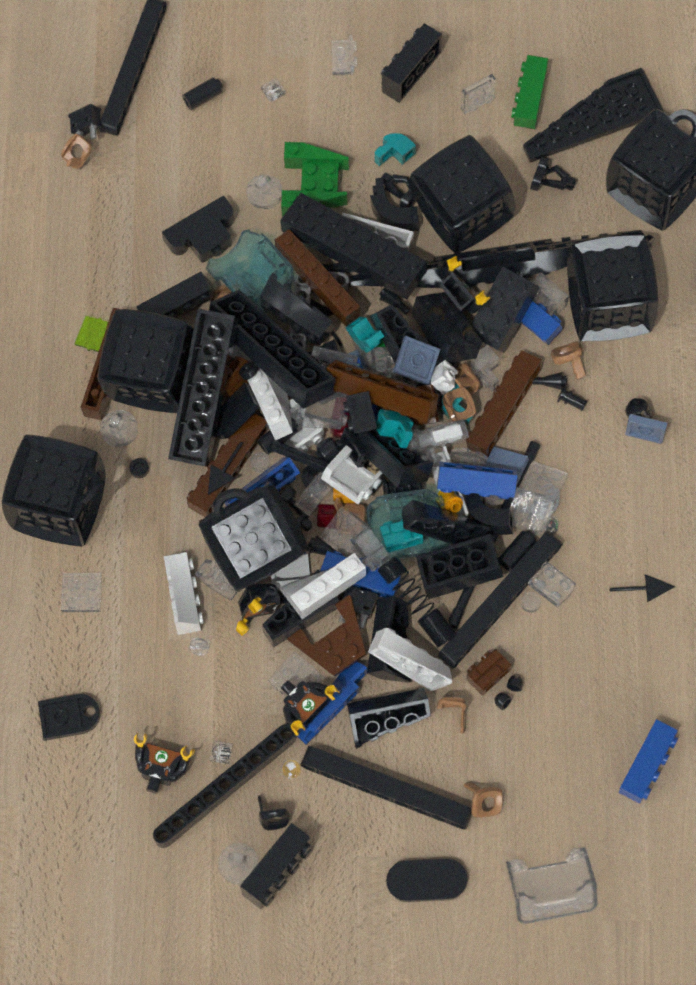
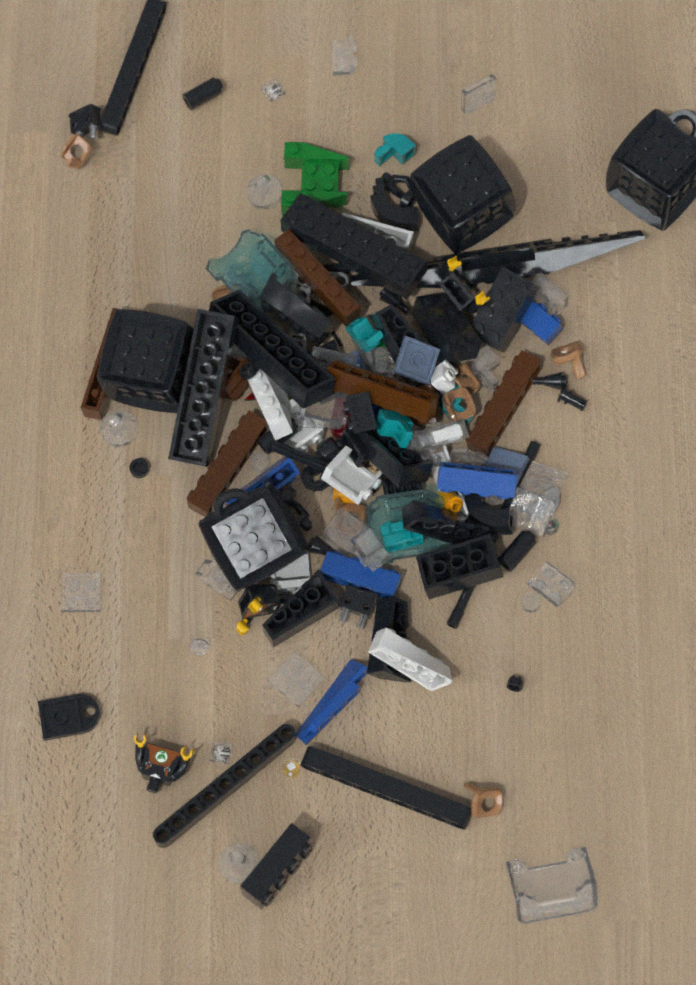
black piece [2,434,106,547] -> none
clear neon green piece [74,316,108,352] -> none
black wedge [136,271,215,318] -> none
black brick [162,195,235,263] -> none
white wedge [164,552,204,635] -> none
black piece [208,442,243,495] -> none
black tile [216,382,260,439] -> none
black piece [257,795,290,831] -> none
white wedge [279,553,366,619] -> none
torso [281,680,340,736] -> none
reddish brown wing [287,595,367,677] -> none
clear slope [294,472,333,516] -> none
dark red slope [317,504,337,528] -> none
black wedge [347,688,431,749] -> none
black piece [377,556,457,647] -> none
black brick [381,23,442,103] -> none
black tile [386,859,468,902] -> none
medium nougat piece [437,698,467,733] -> none
black beam [438,531,563,669] -> none
reddish brown brick [466,649,512,696] -> none
black hinge [494,693,512,710] -> none
green brick [511,55,548,129] -> none
black wing [523,67,663,163] -> none
black piece [530,156,576,191] -> none
black piece [567,235,659,341] -> none
black piece [609,575,675,602] -> none
blue brick [618,719,679,804] -> none
black head [625,398,653,419] -> none
sand blue tile [625,414,667,444] -> none

